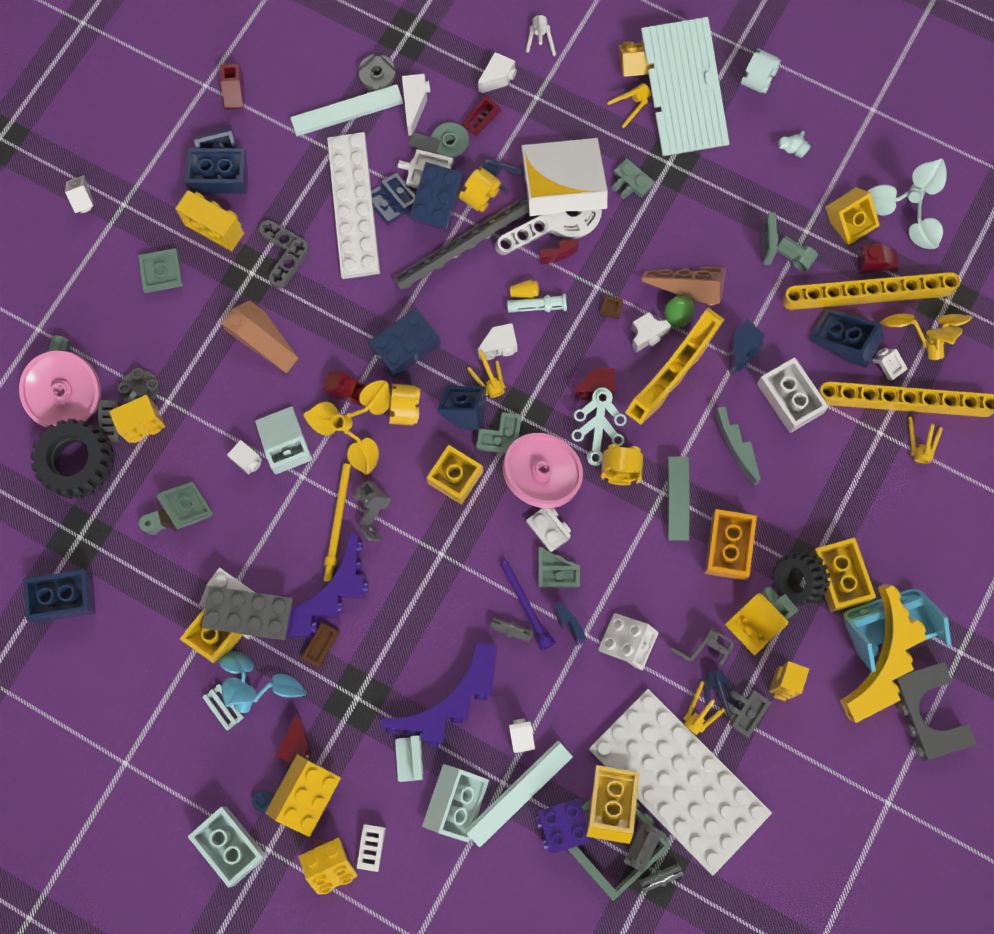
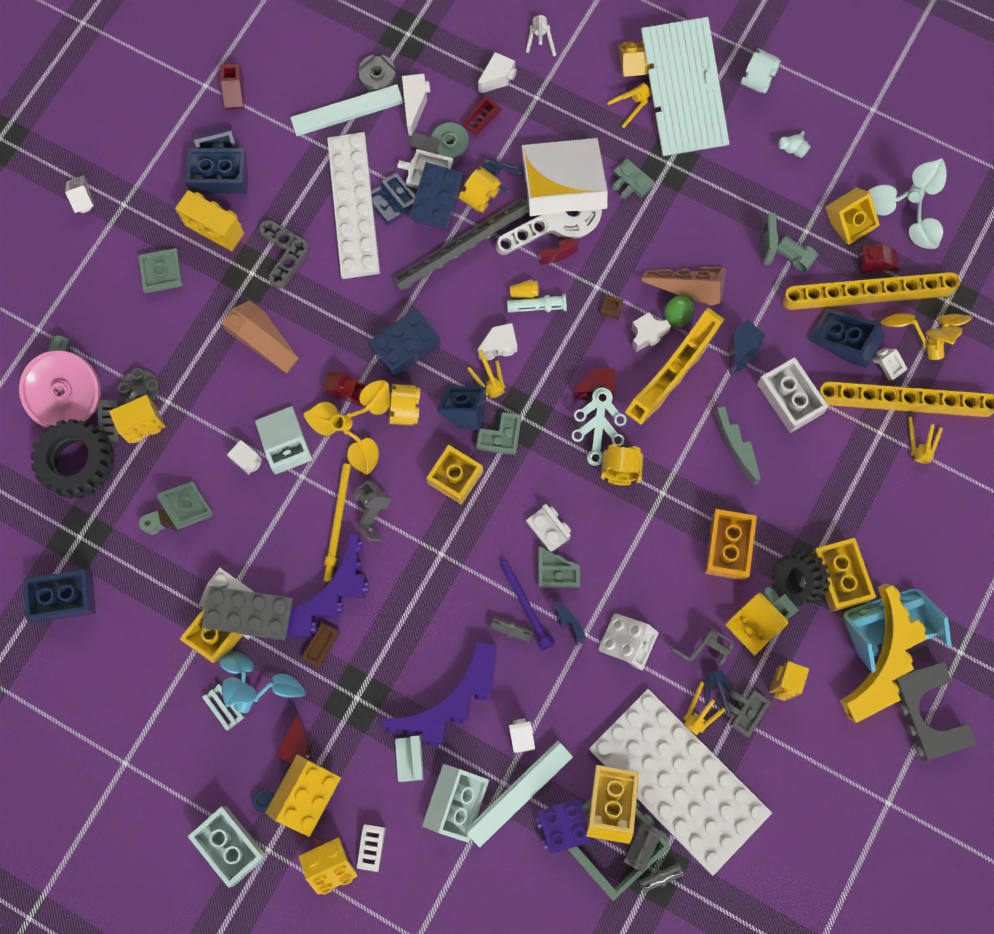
bright pink dish [503,433,583,508] -> none
sand green slope [667,456,689,541] -> none

